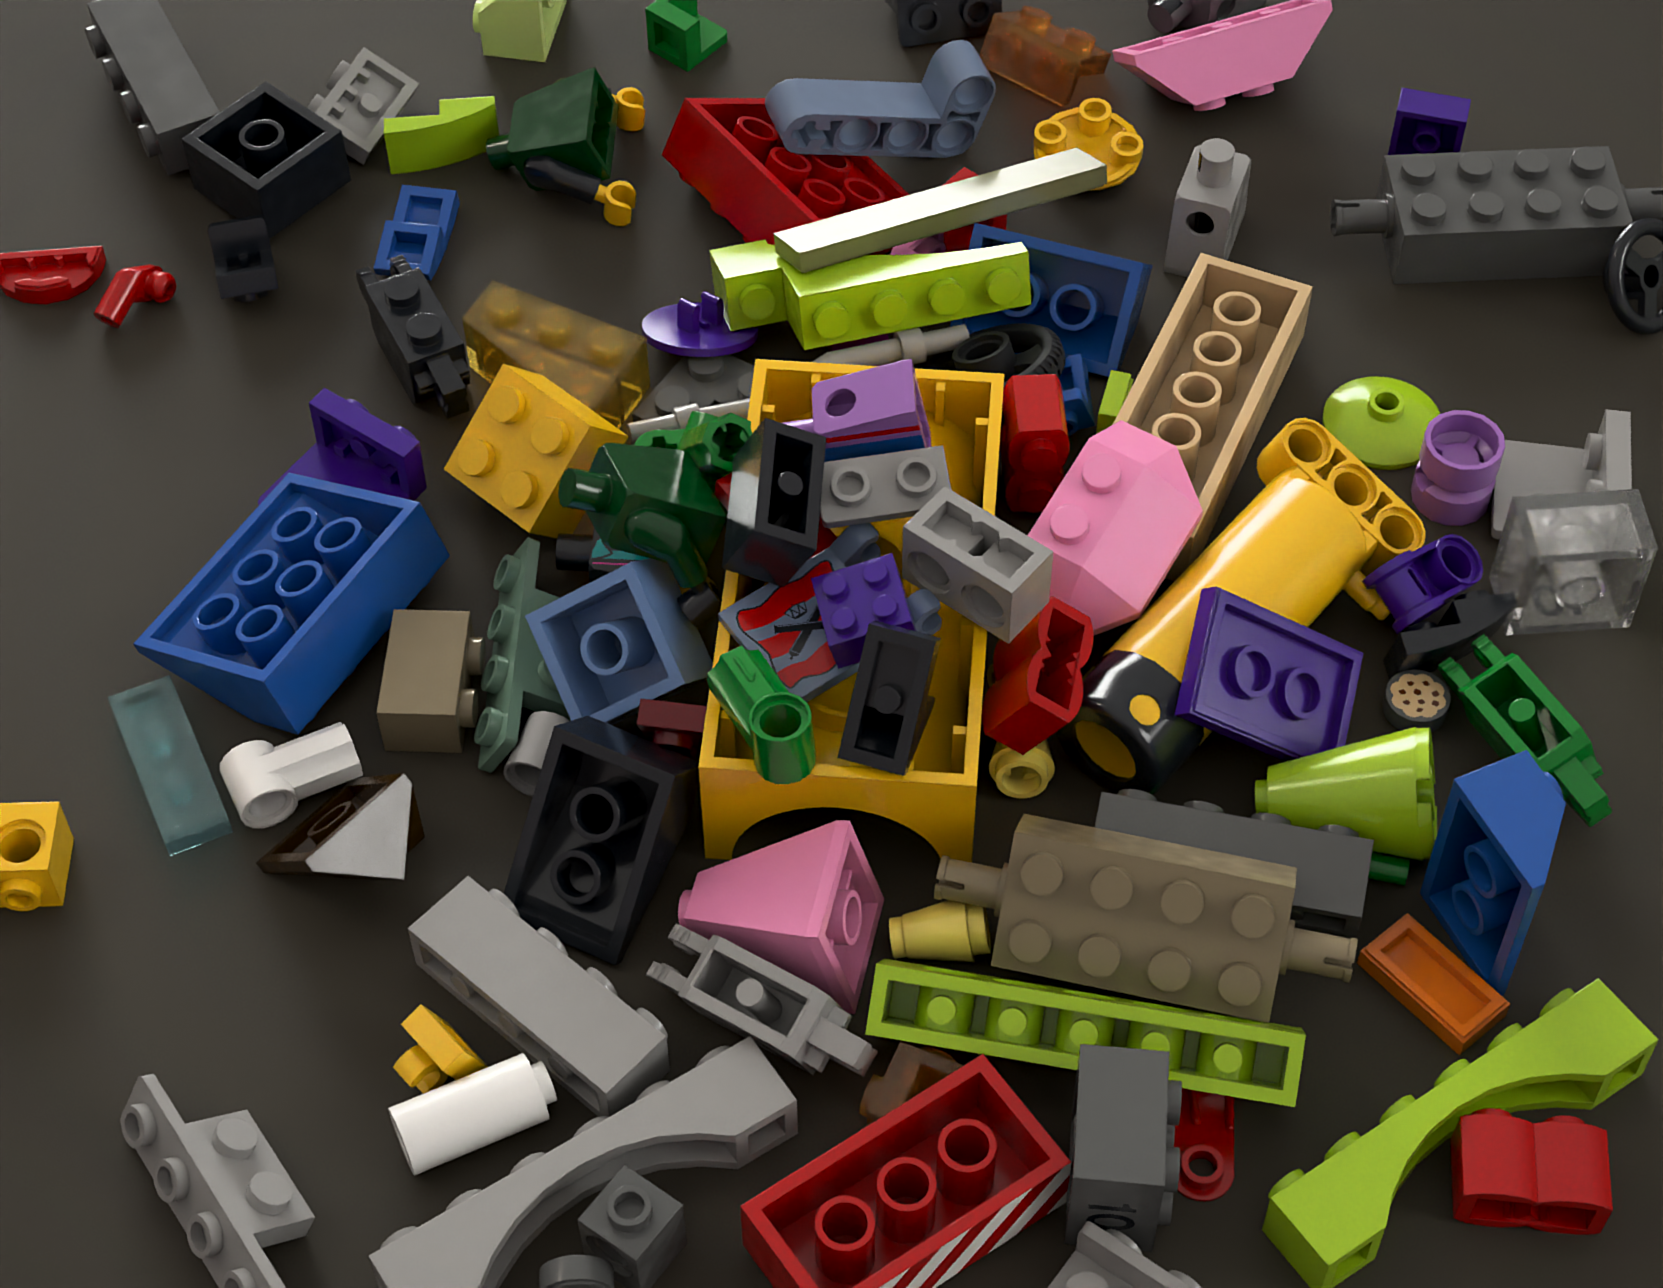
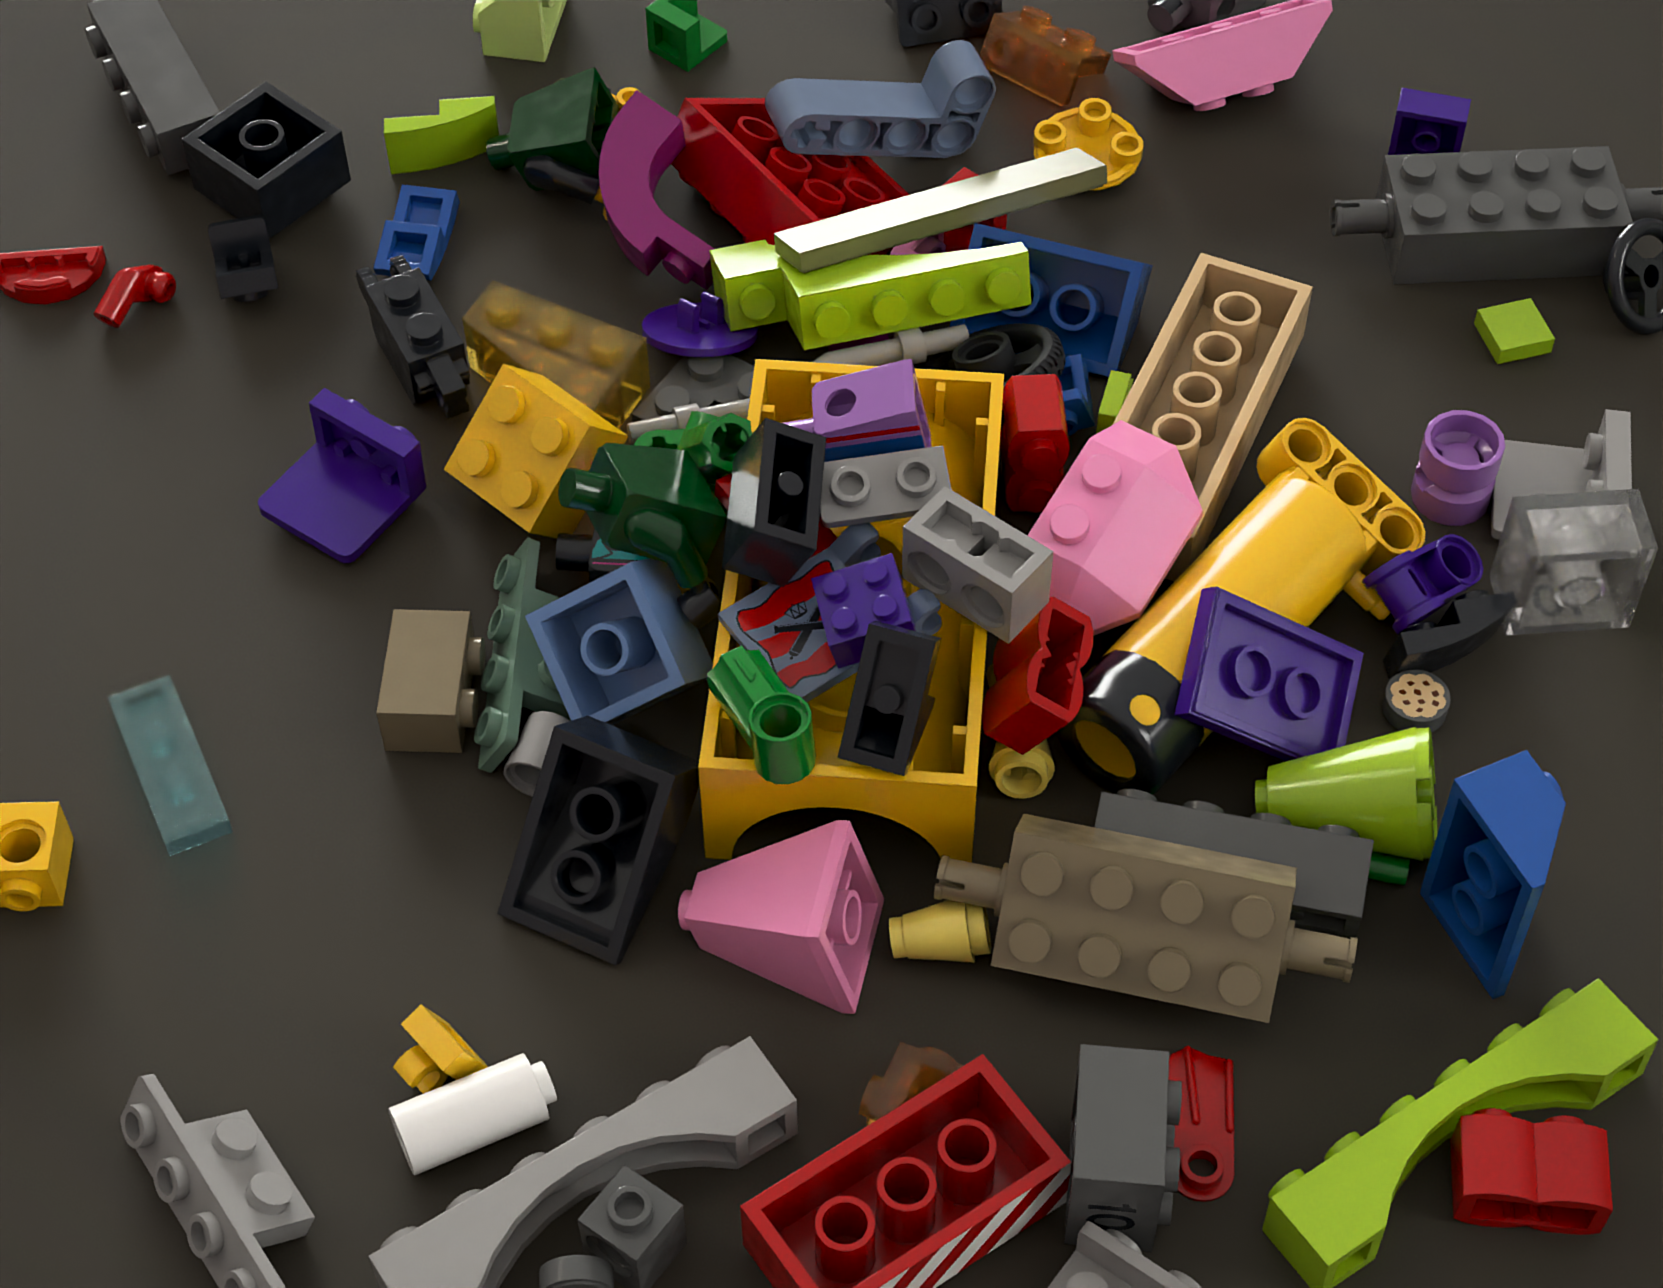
blue slope [133,472,450,735] -> none
white piece [220,722,363,828] -> none
slope [256,773,425,880] -> none
light grey bracket [307,47,420,165] -> none
light grey brick [408,876,670,1117] -> none
dark red plate [637,699,707,761] -> none
light grey hinge [646,923,878,1077] -> none
lime brick [865,958,1306,1107] -> none
light grey torso [1163,138,1251,278] -> none
lime dish [1322,376,1440,470] -> none
orange tile [1357,913,1510,1055] -> none
green hinge [1438,634,1612,828] -> none
none -> magenta arch [599,90,714,290]
none -> lime tile [1474,298,1555,364]

